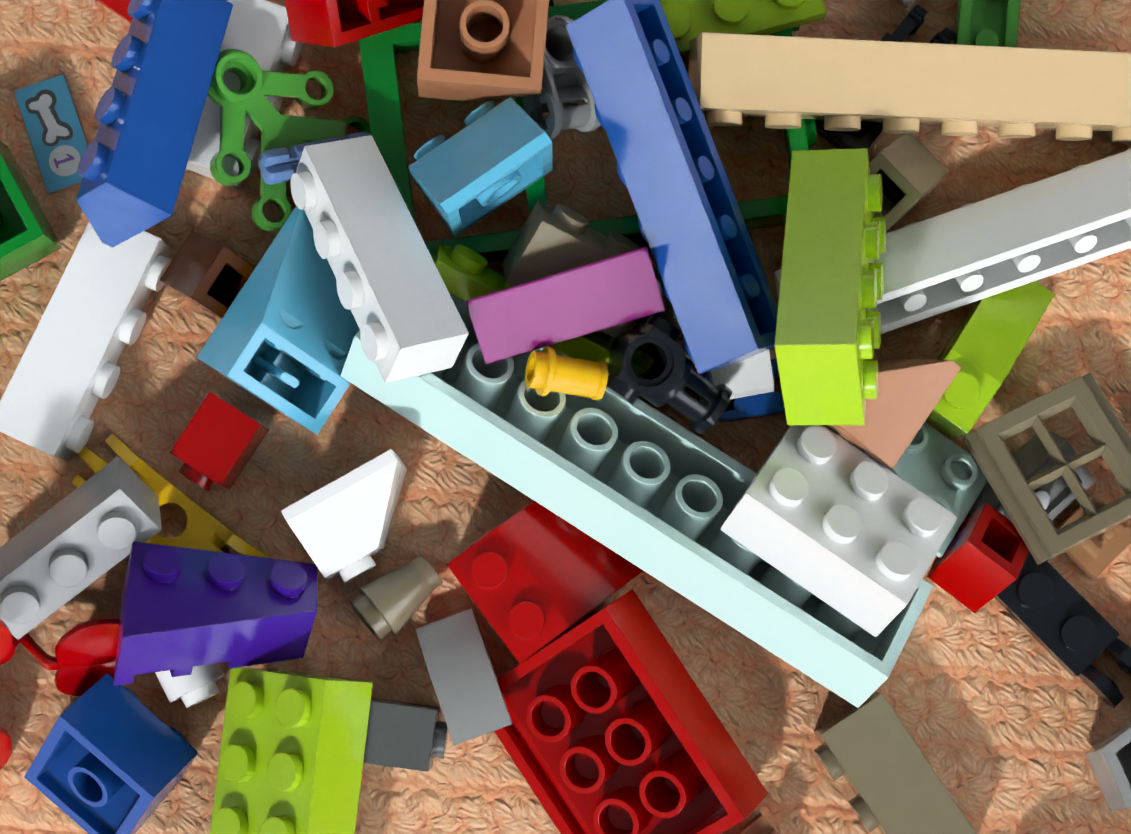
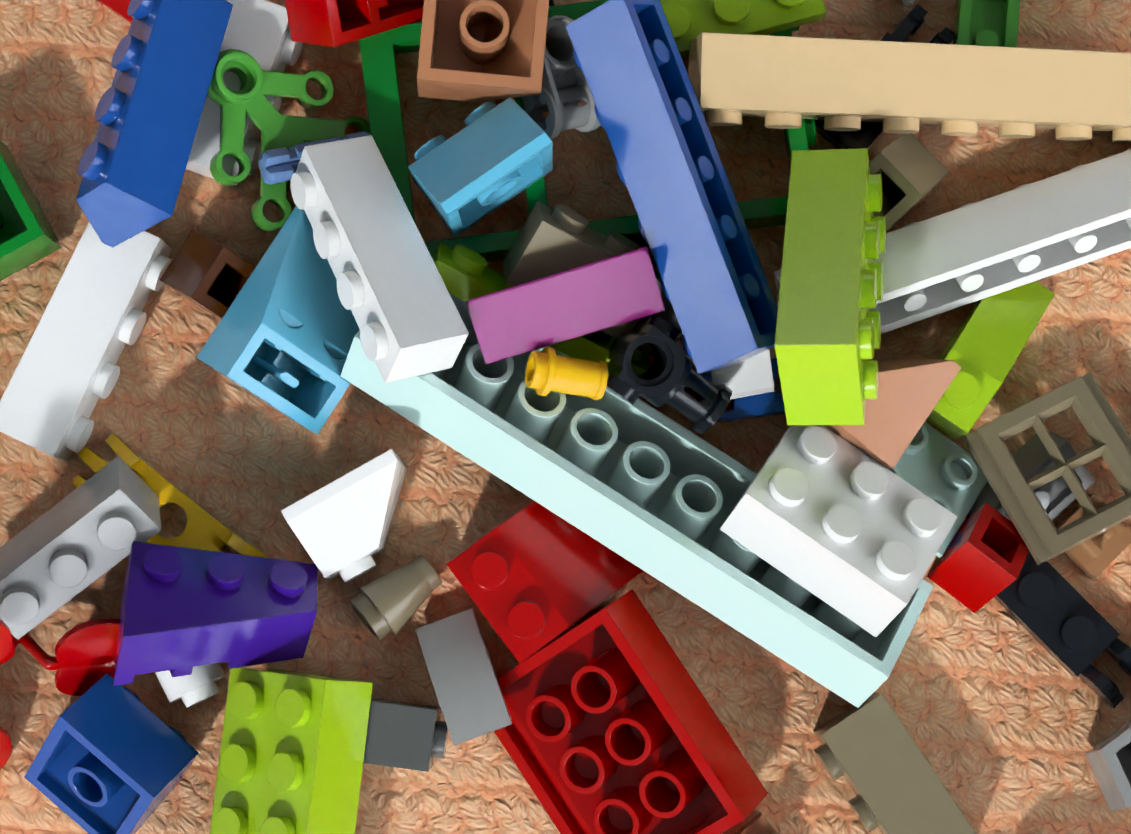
sticker [14,74,88,194] -> none
red brick [169,392,269,491] -> none

